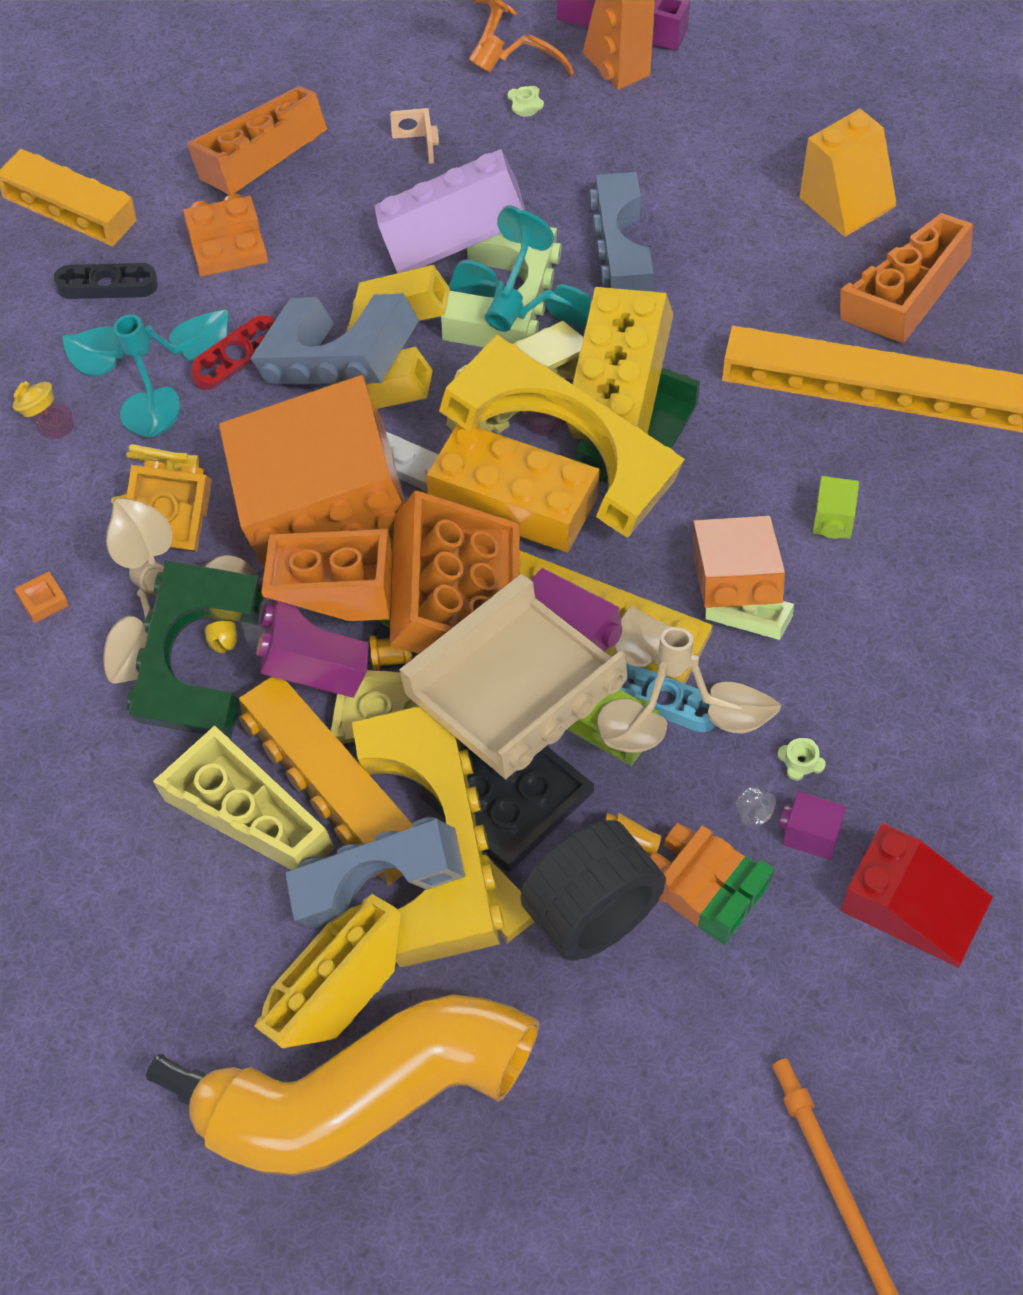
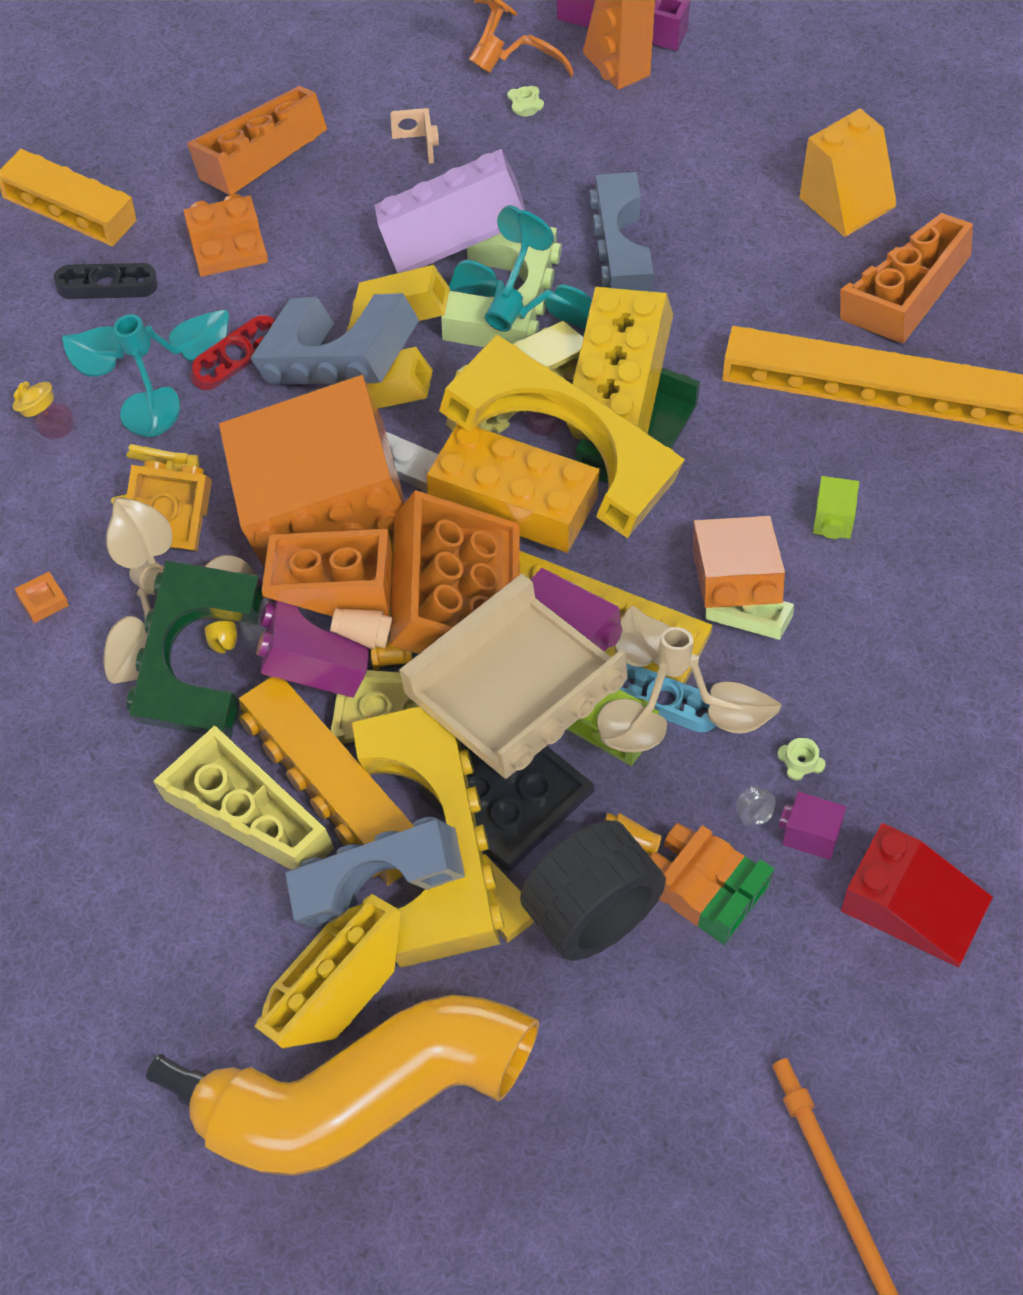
none -> light nougat cone [330,608,392,650]

